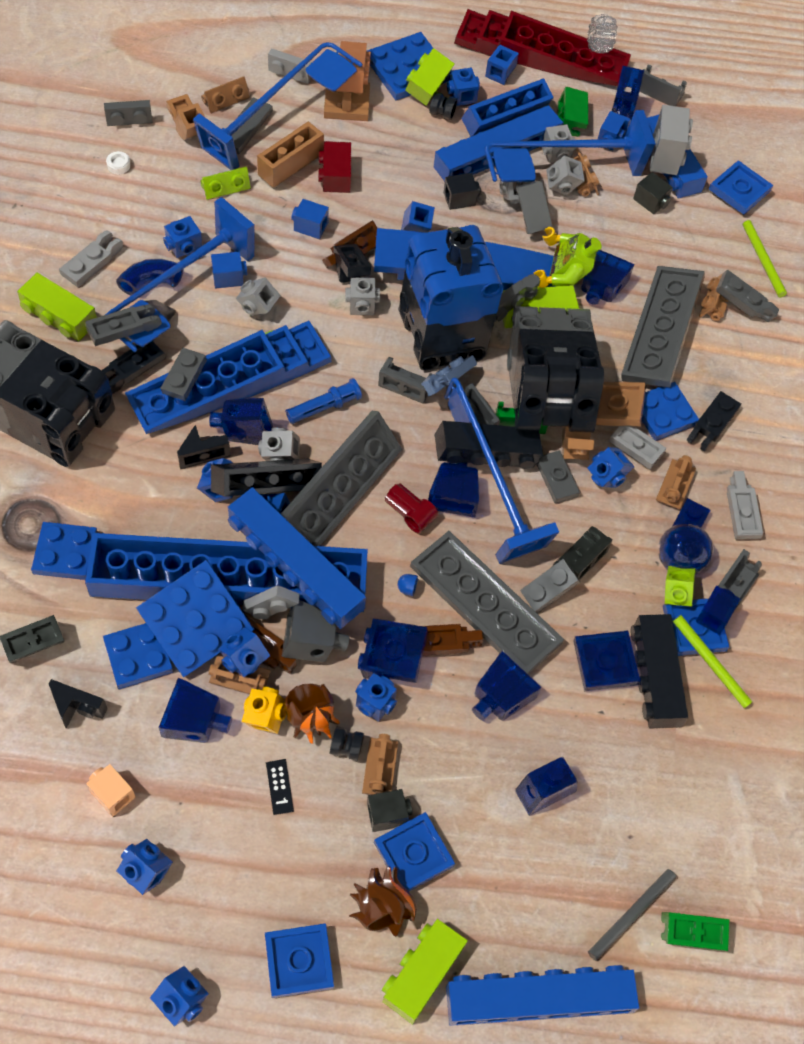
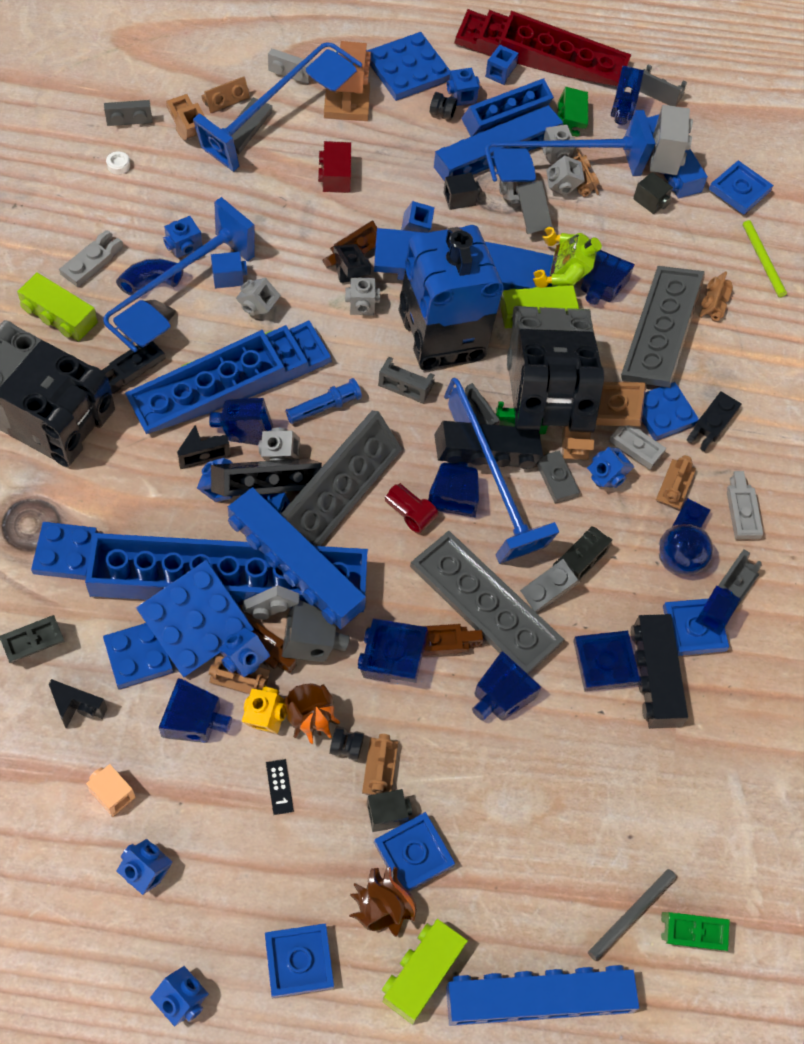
dark grey hinge [85,304,162,346] -> none
dark grey plate [160,348,207,401] -> none
lime hinge [200,166,251,200] -> none
medium nougat brick [257,121,324,188] -> none
blue brick [291,199,329,239] -> none
blue brick [355,673,397,722] -> none
blue hinge [397,574,418,597] -> none
lime brick [405,48,455,106] -> none
sand blue hinge [421,355,477,396] -> none
dark grey hinge [495,274,540,322] -> none
clear blue torso [515,757,578,816] -> none
clear gear [587,14,618,53] -> none
blue brick [598,111,631,151] -> none
lime brick [664,566,696,606] -> none
lime bar [672,615,752,708] -> none
dark grey hinge [716,270,779,322] -> none

